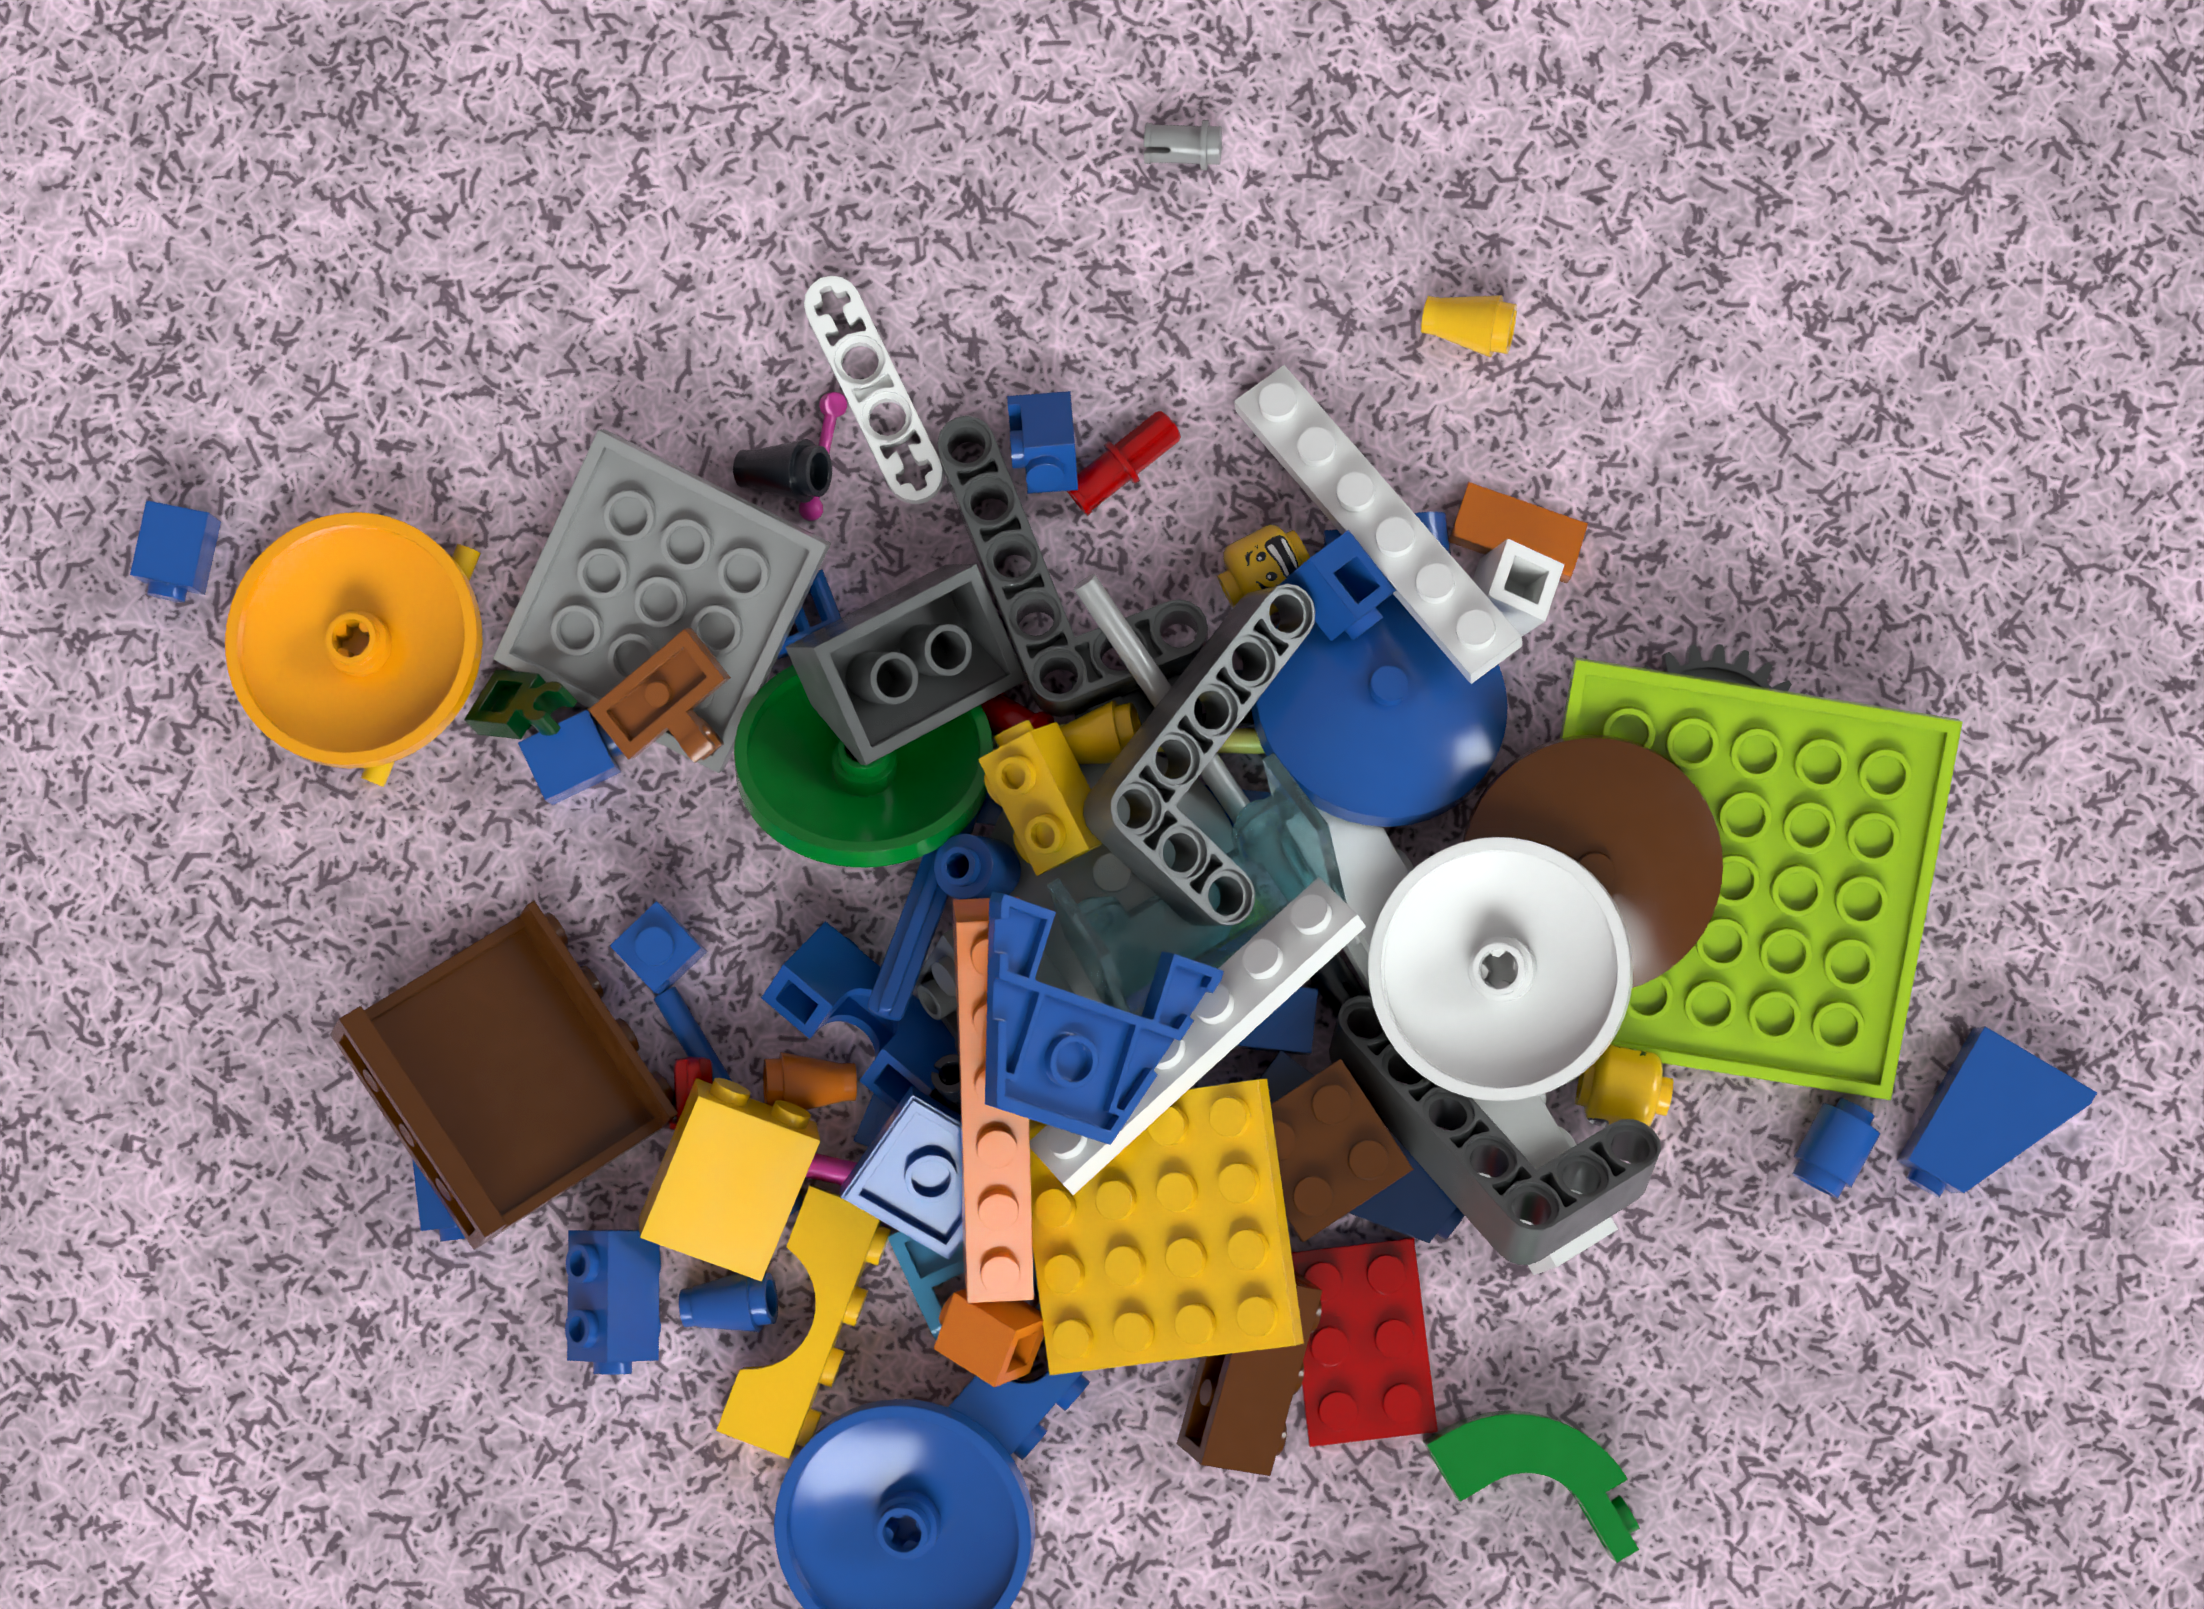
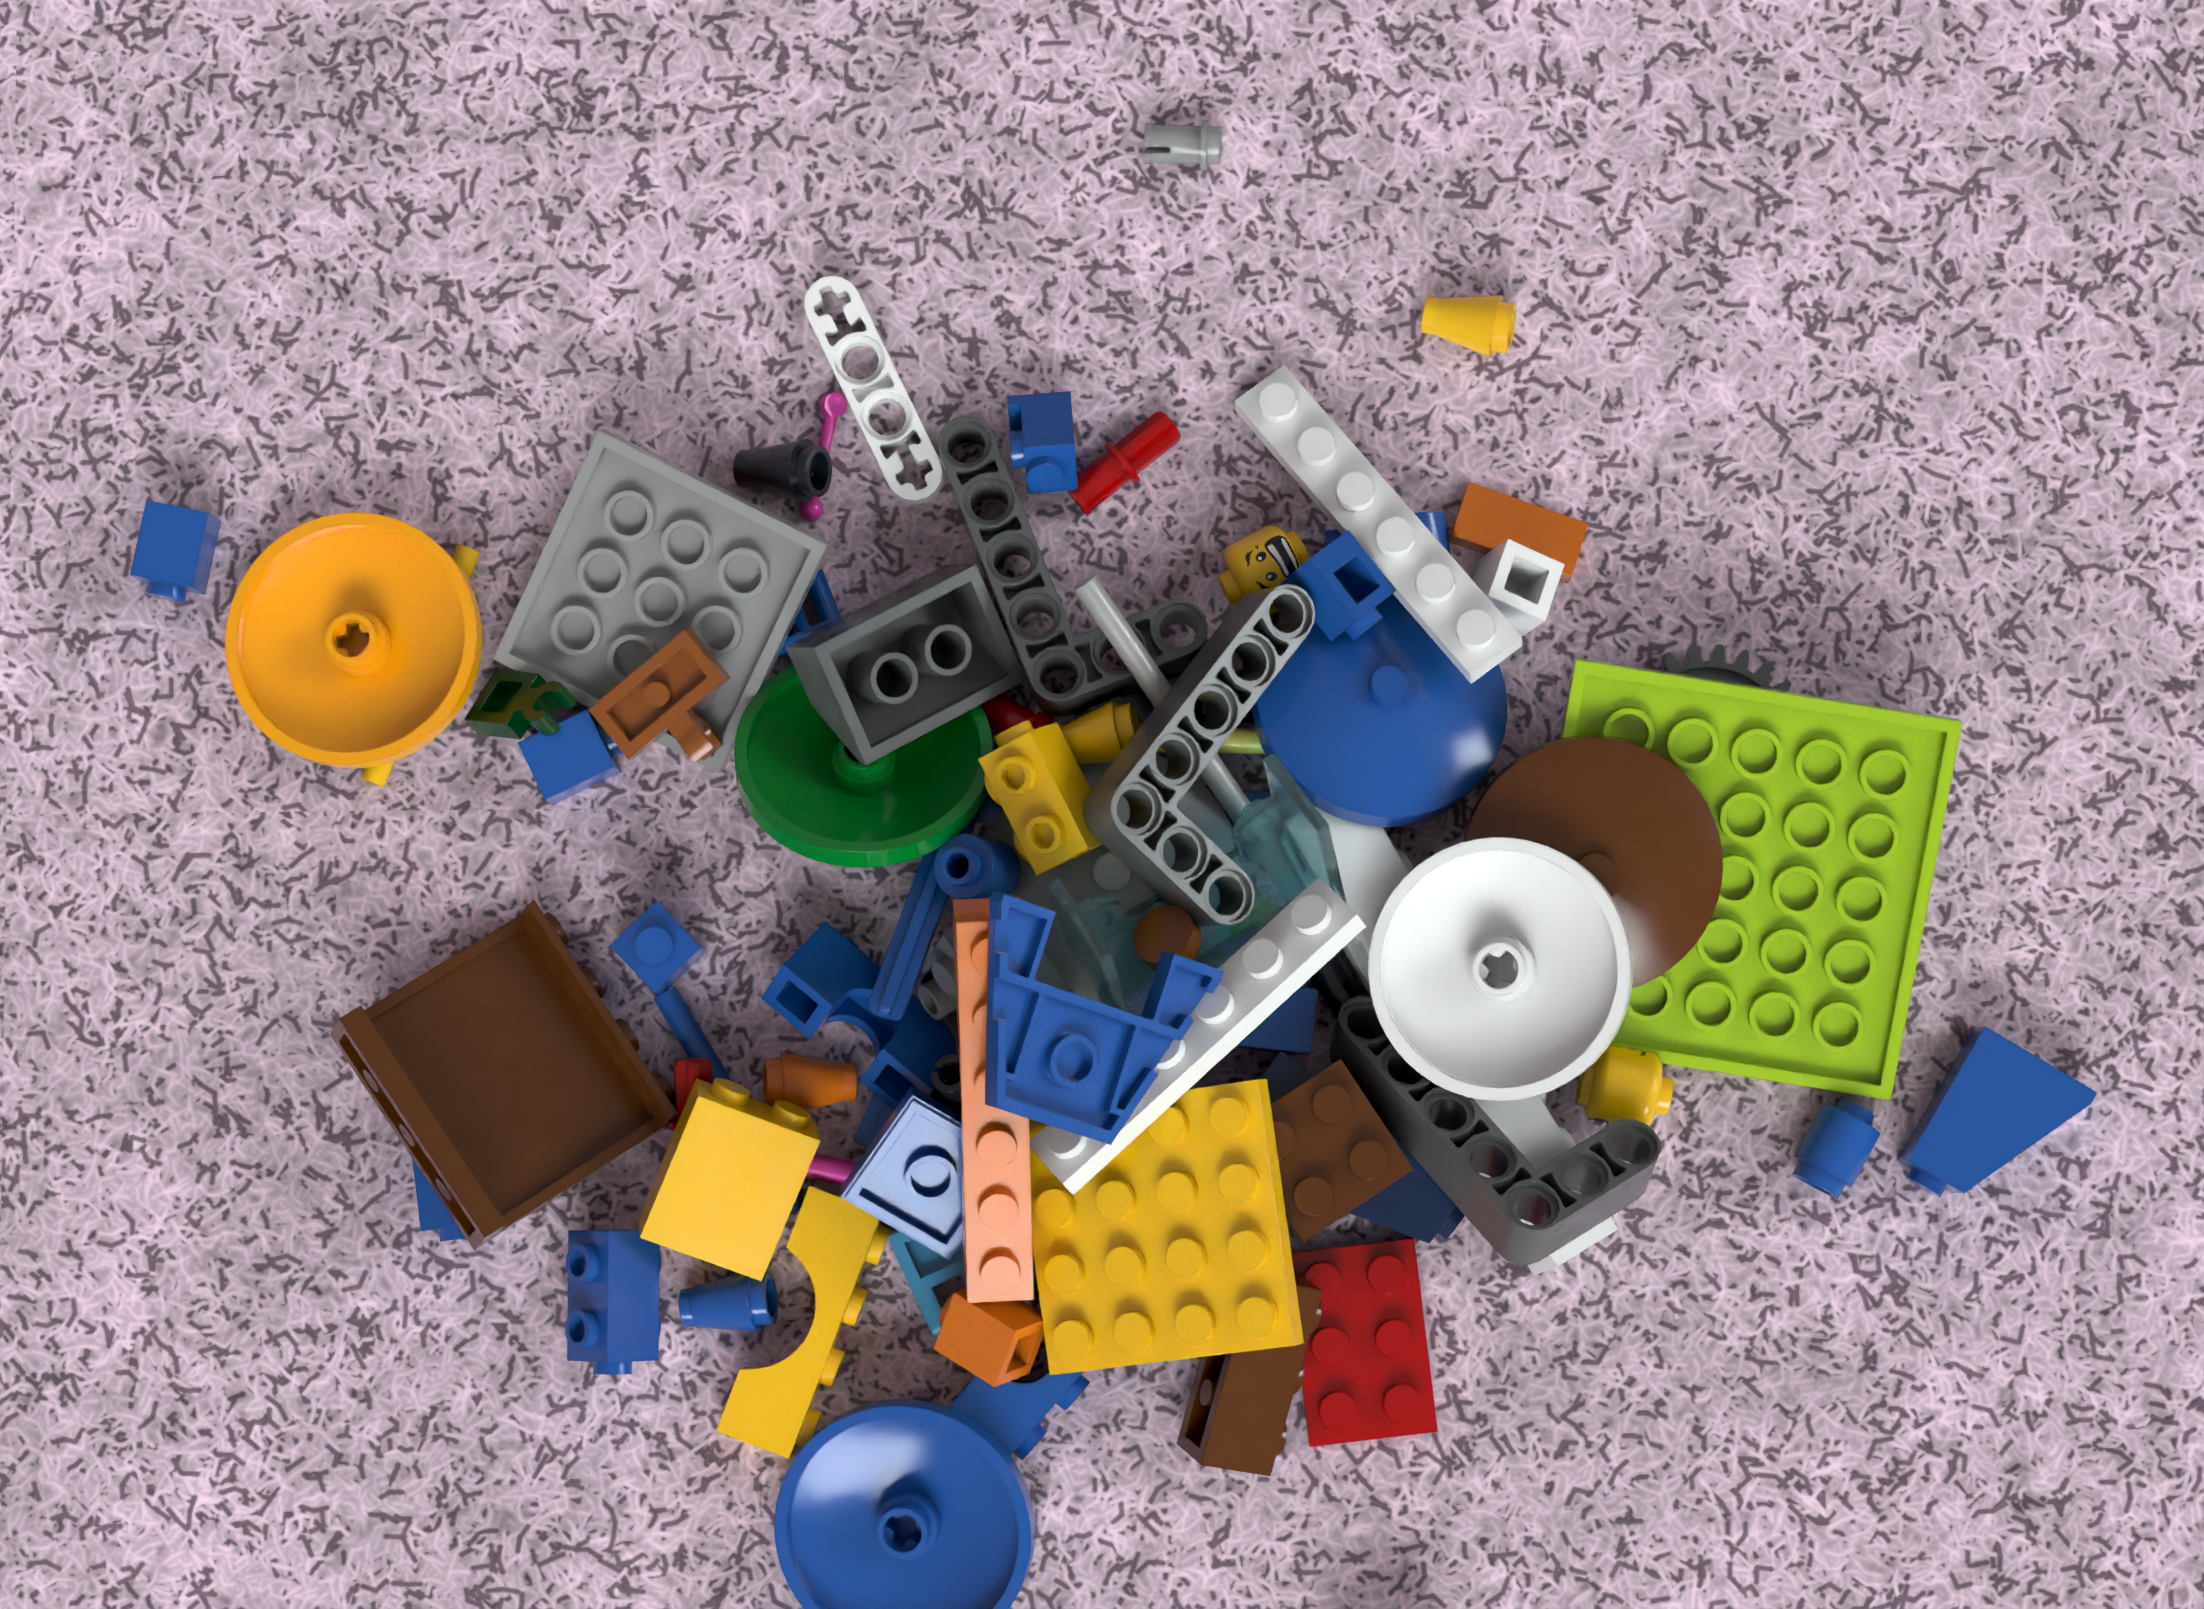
green arch [1423,1410,1640,1563] -> none
none -> dark orange tile [1133,905,1202,971]

